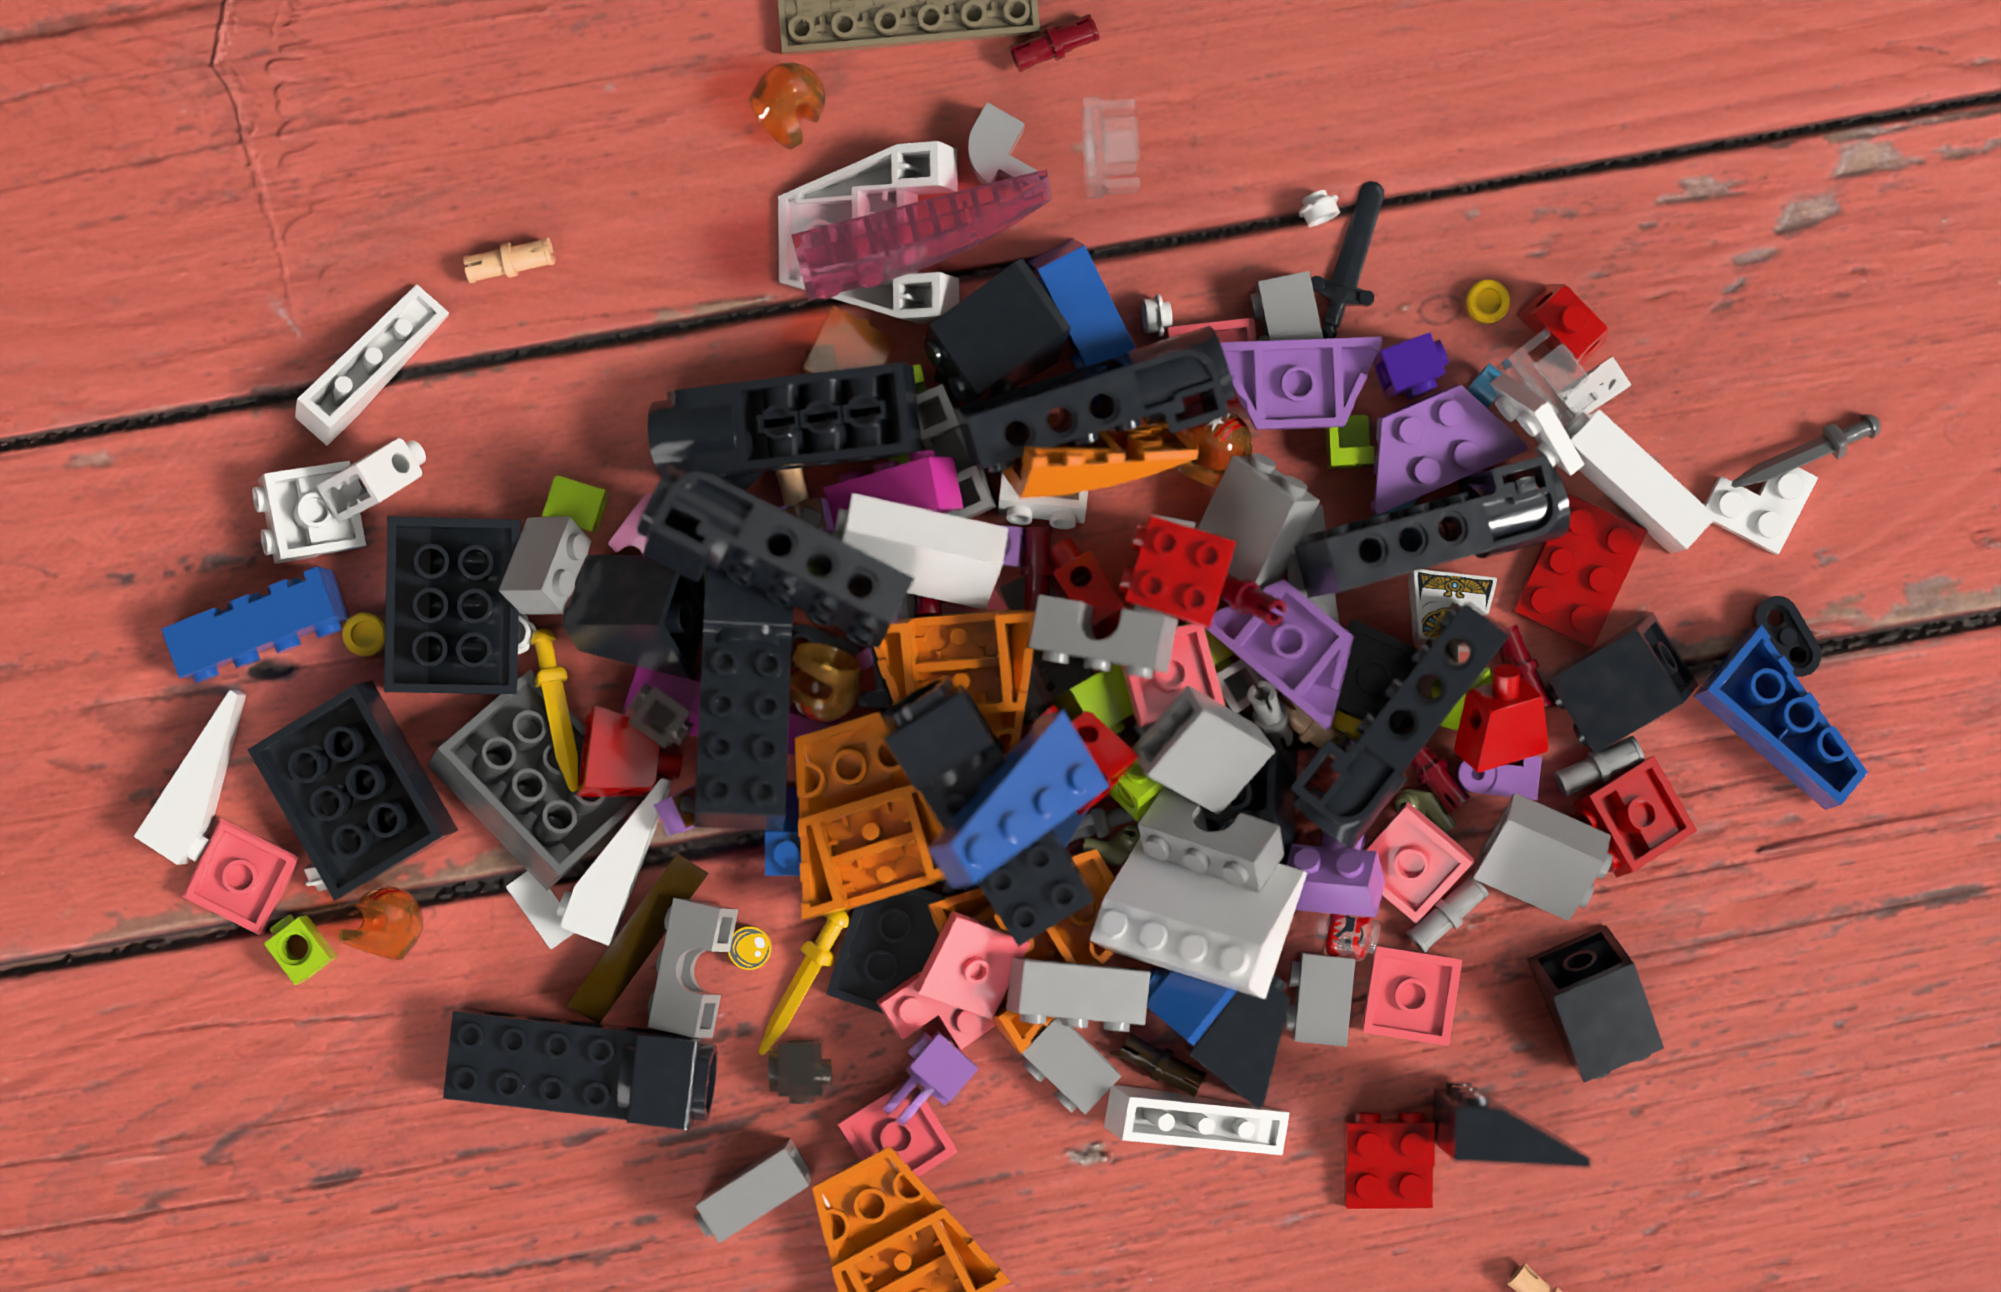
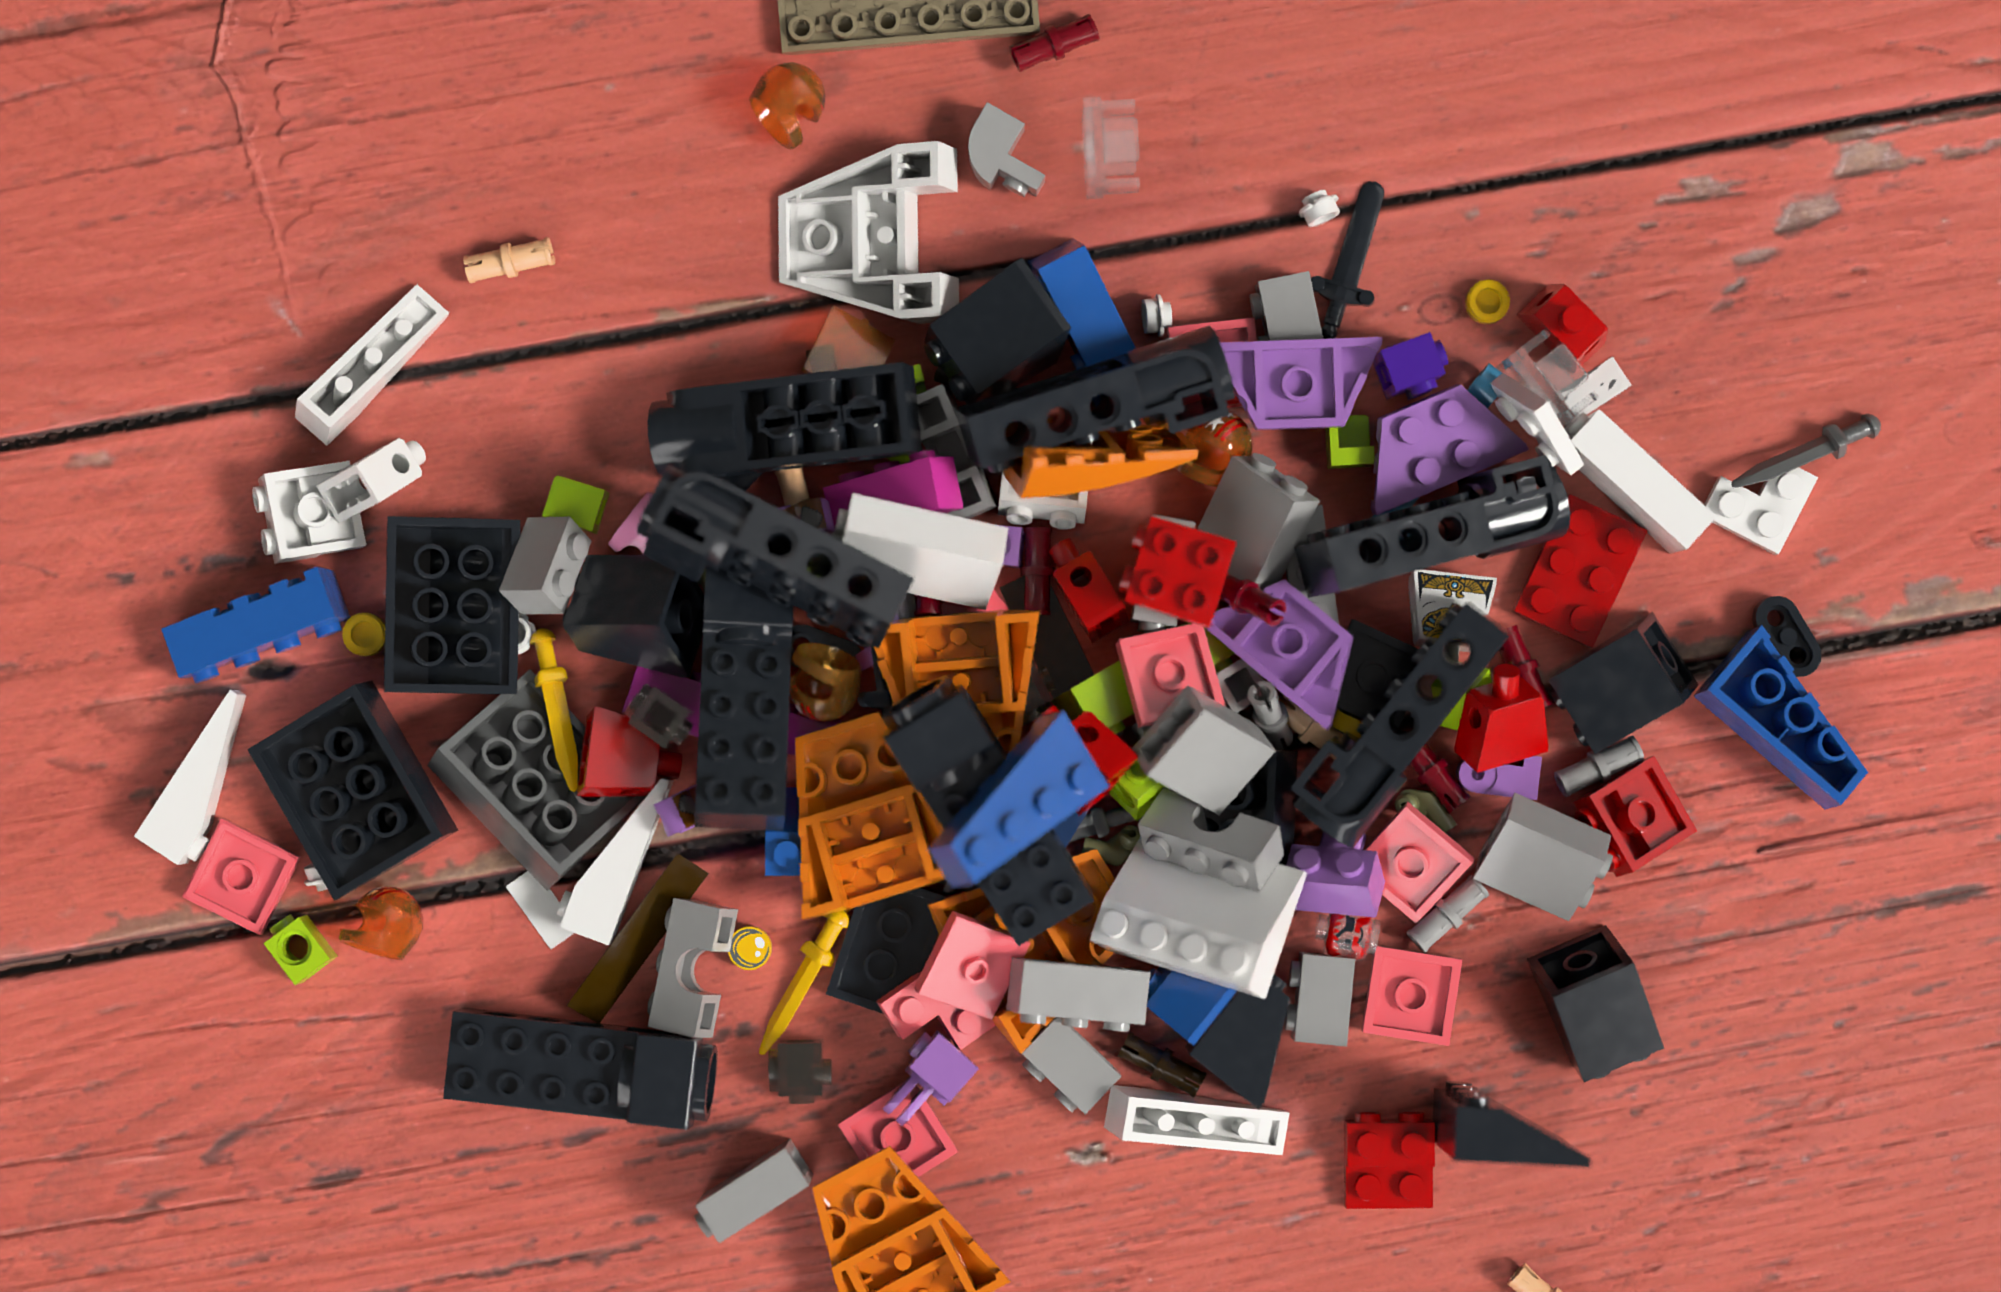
clear pink slope [791,169,1052,301] -> none
light grey arch [1029,595,1177,679] -> none

